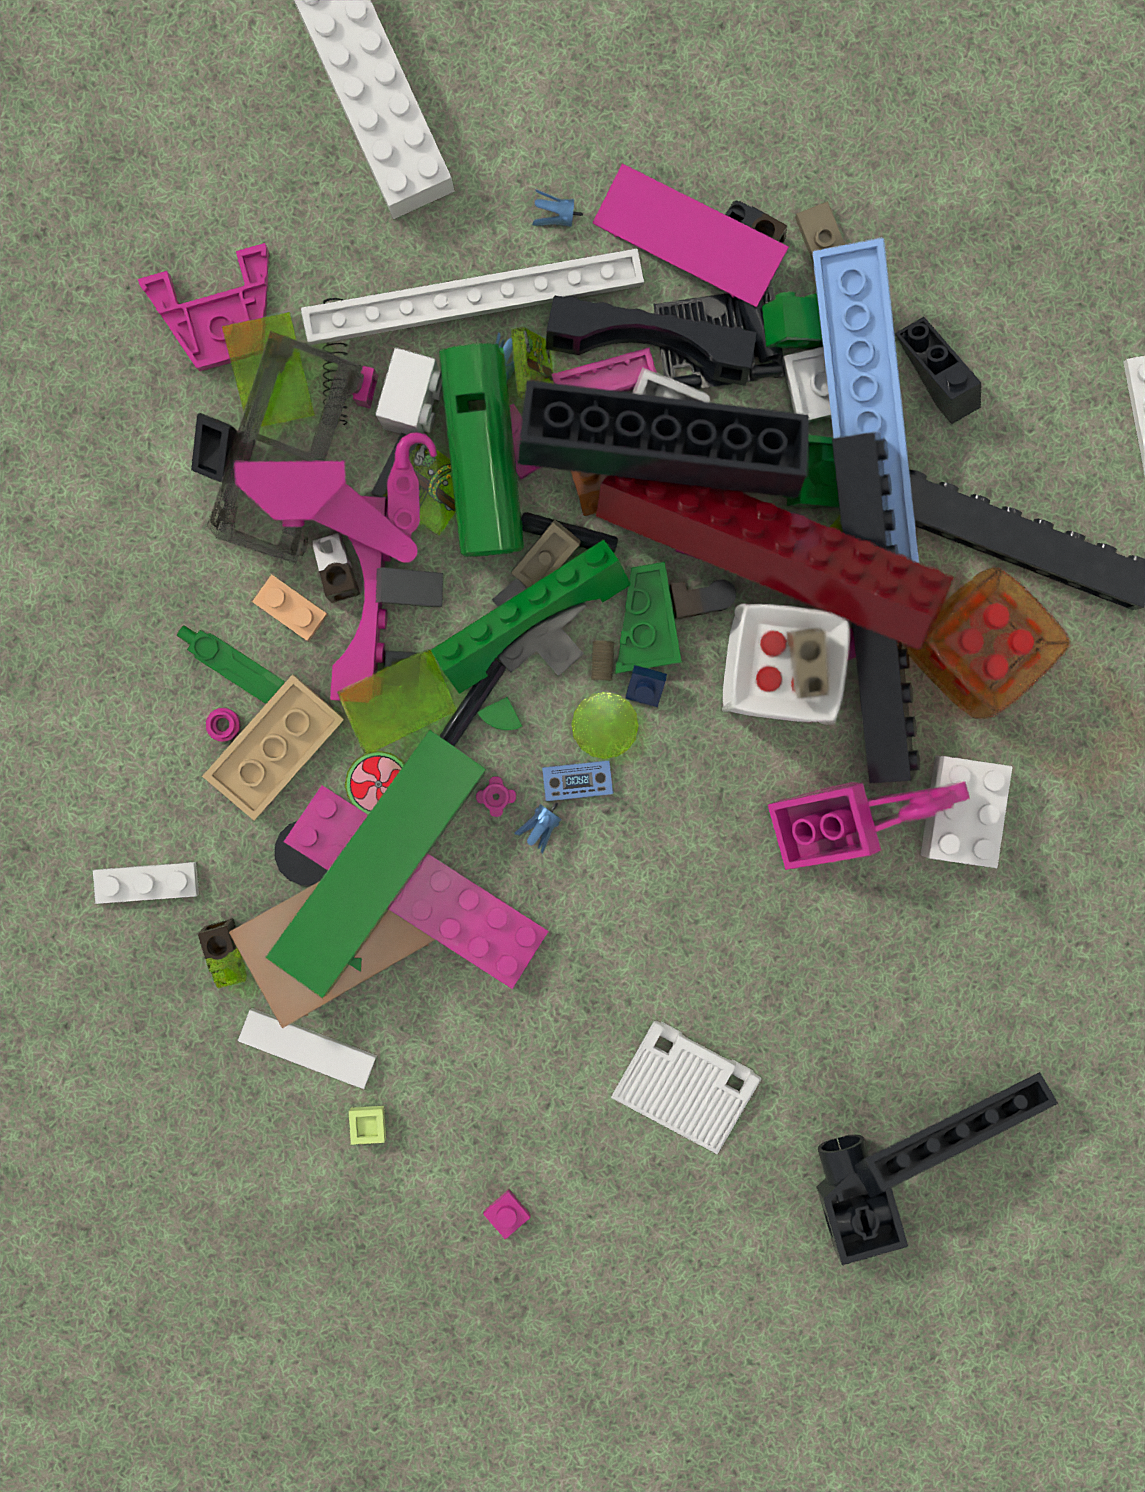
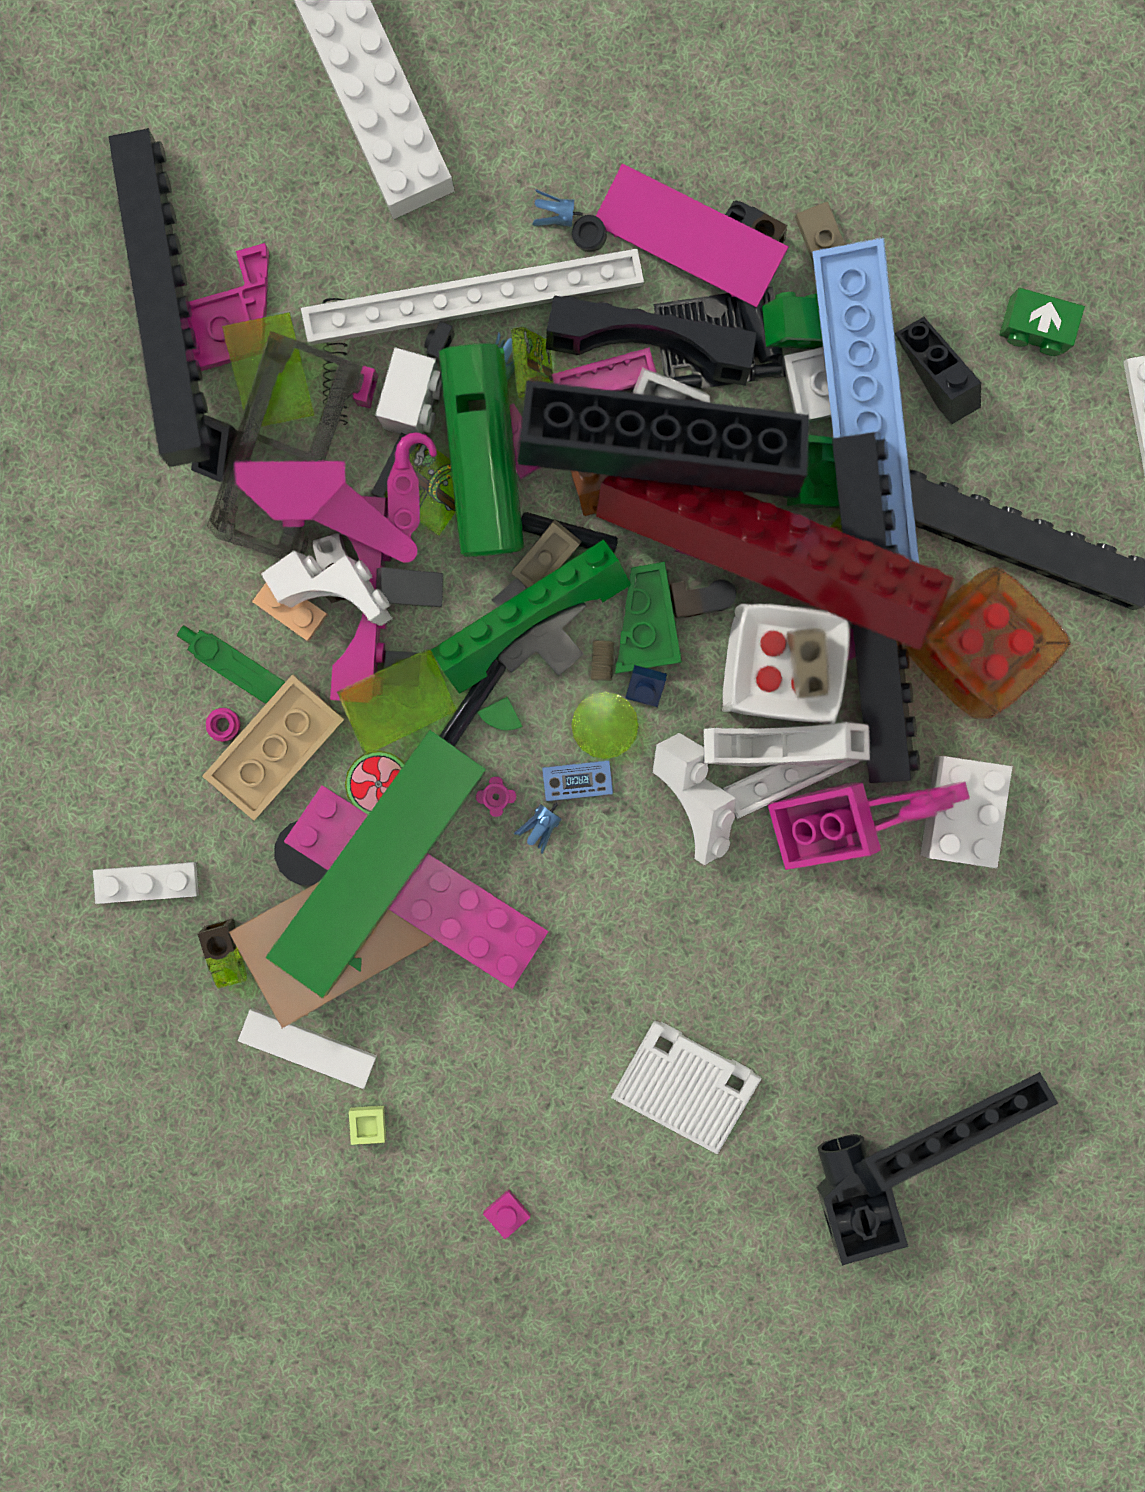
none -> black brick [108,128,213,467]
none -> white arch [261,550,392,626]
none -> black plate [424,321,455,365]
none -> black tile [572,215,607,252]
none -> white arch [653,733,736,865]
none -> white arch [704,722,870,767]
none -> white tile [723,761,860,819]
none -> green brick [999,287,1085,356]

